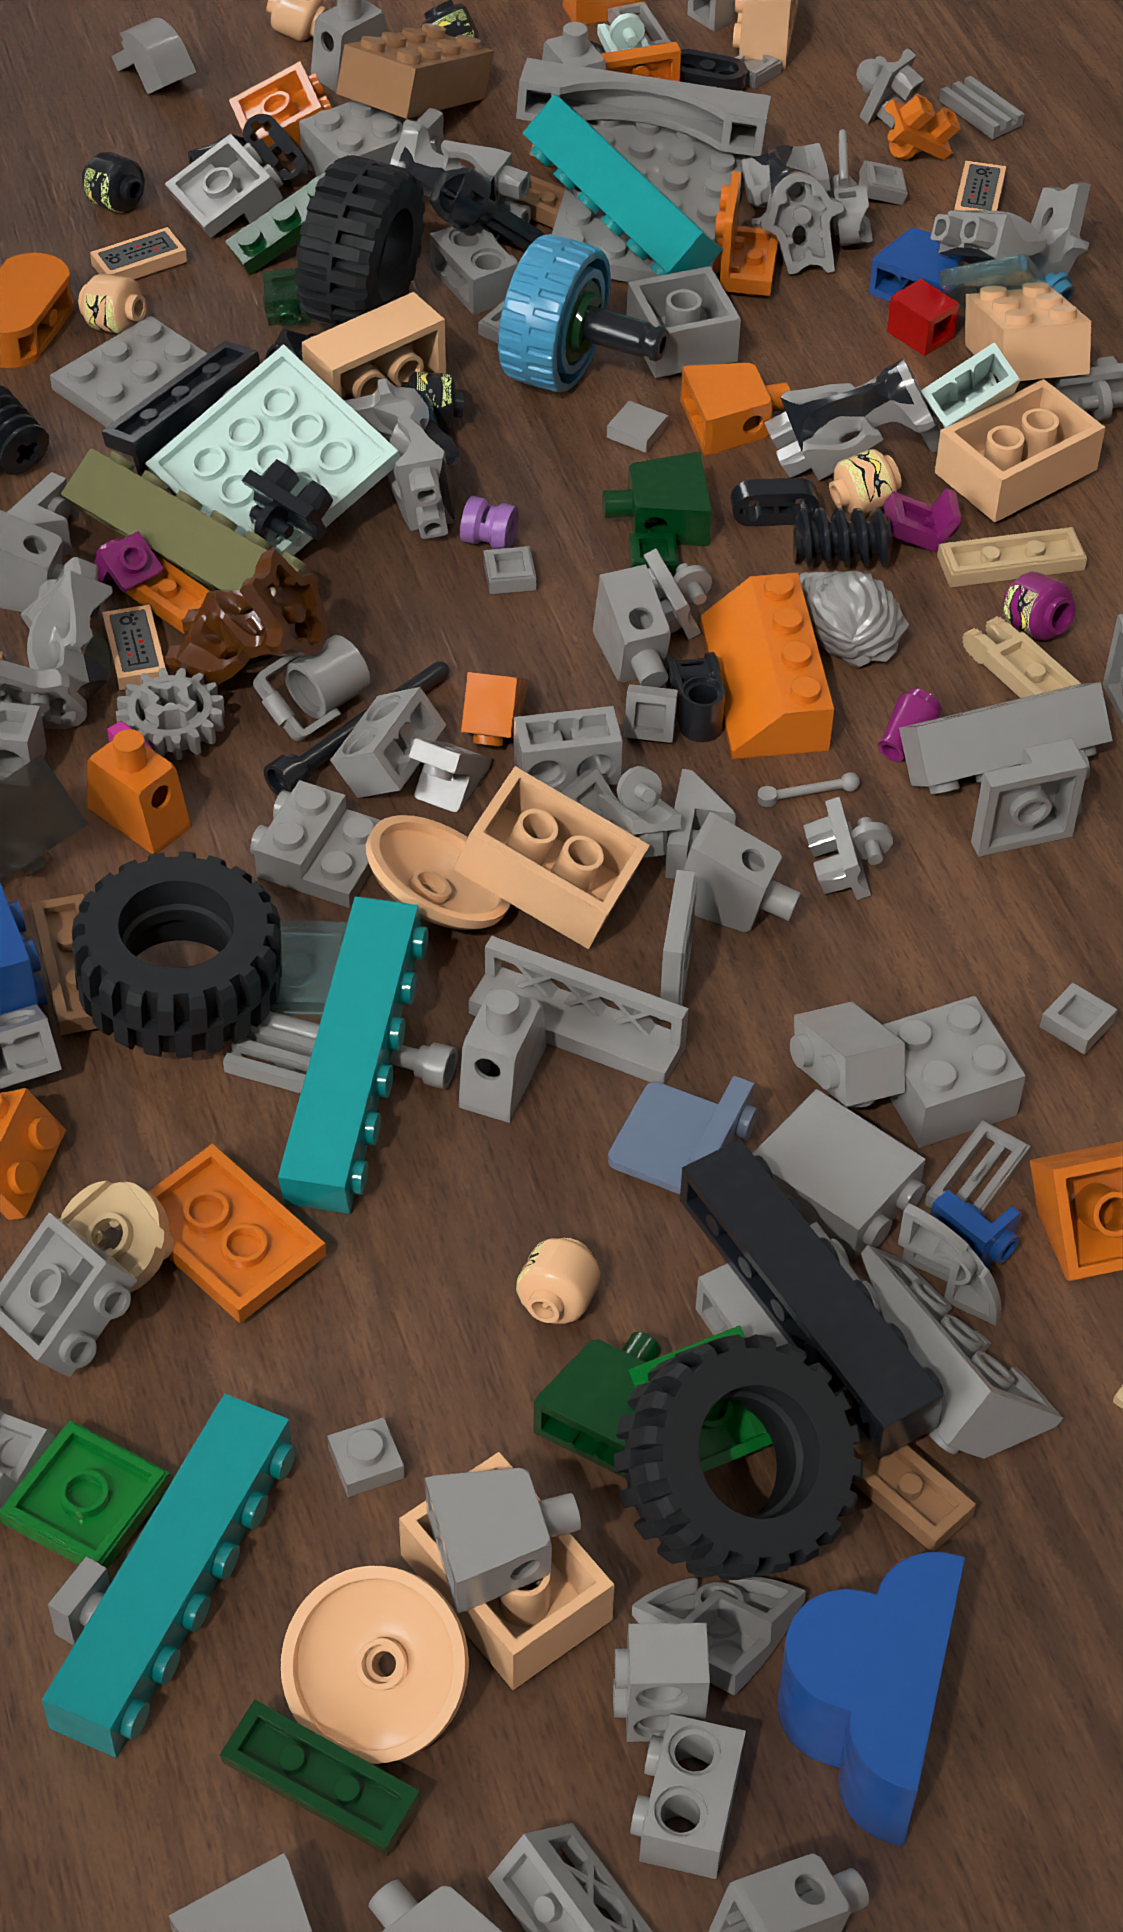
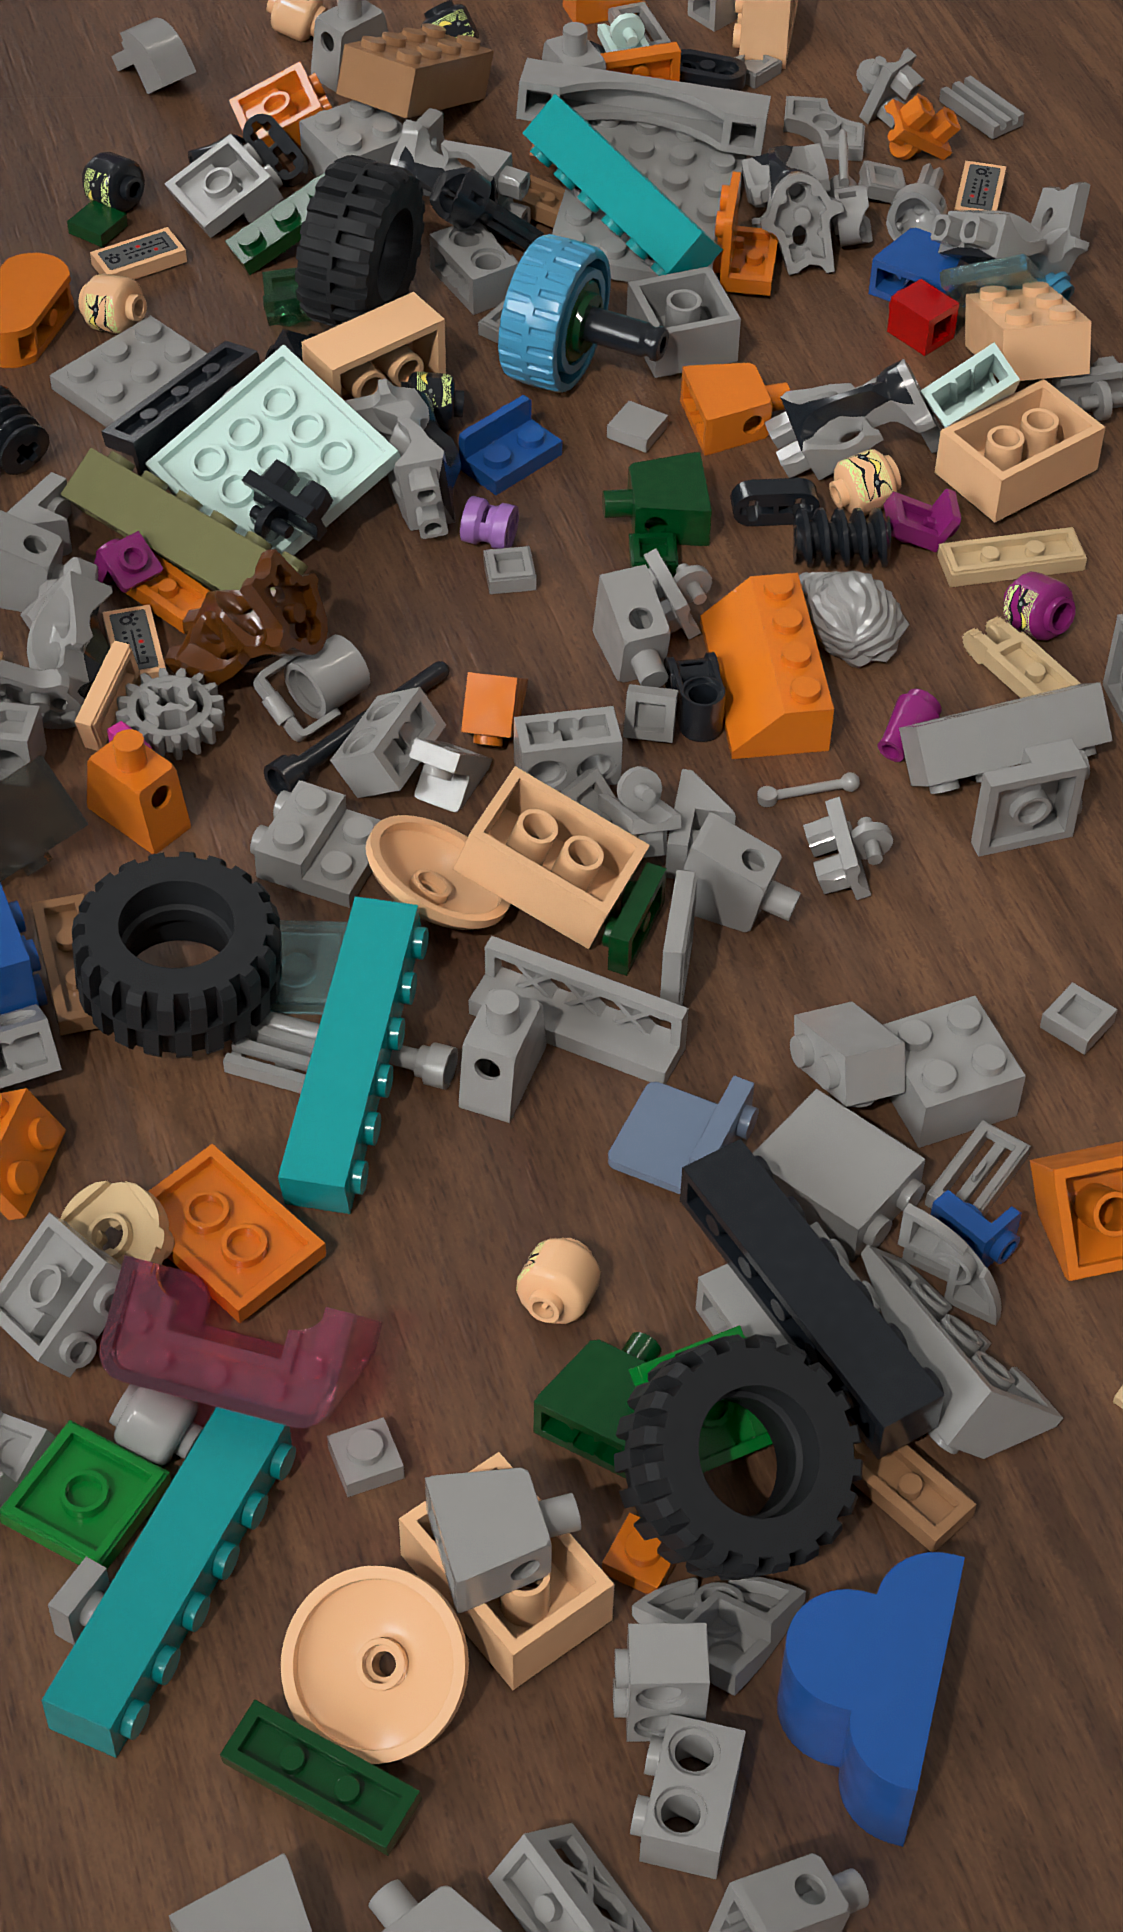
none -> dark green tile [67,200,128,247]
none -> light nougat tile [74,640,140,751]
none -> clear pink windscreen [99,1255,383,1428]
none -> light grey head [109,1377,203,1467]
none -> blue bracket [459,395,563,495]
none -> dark green plate [602,862,667,976]
none -> orange plate [602,1512,676,1594]
none -> light grey tile [783,96,865,161]
none -> light grey piece [886,163,948,241]

